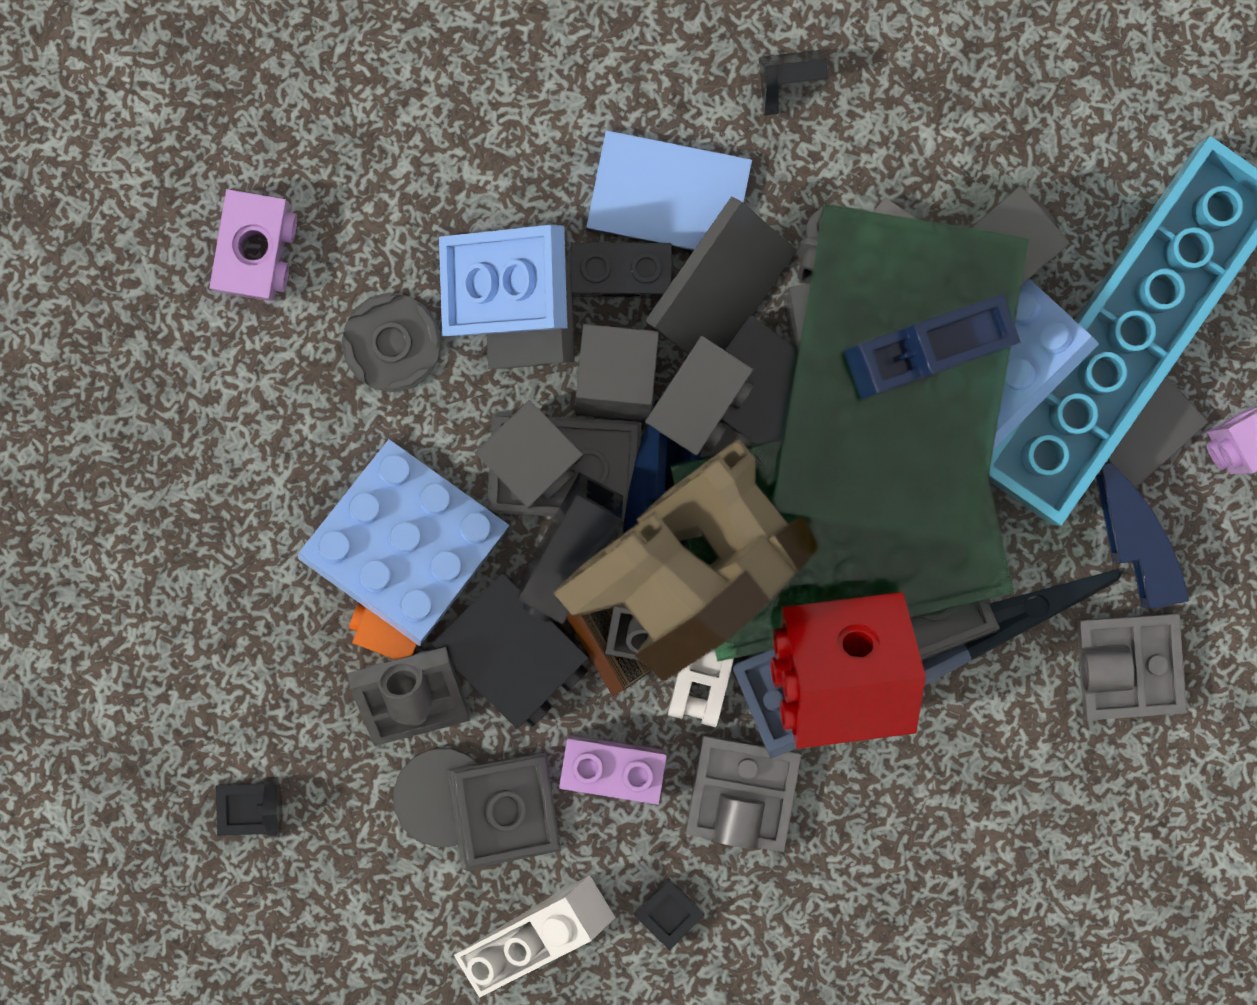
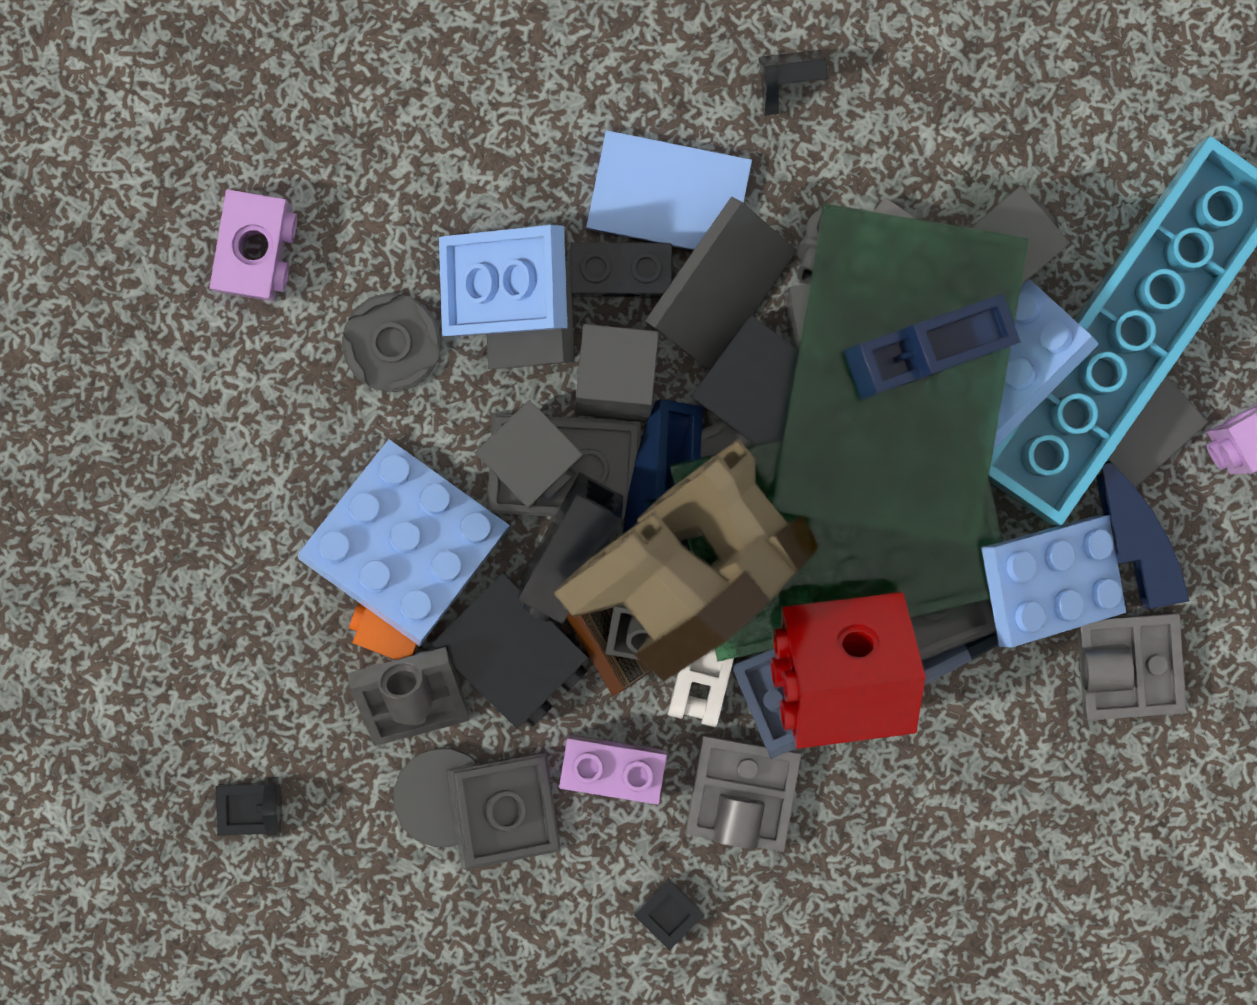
white slope [454,875,616,998] -> none
dark grey brick [645,336,755,456] -> none
none -> light blue plate [981,515,1126,648]

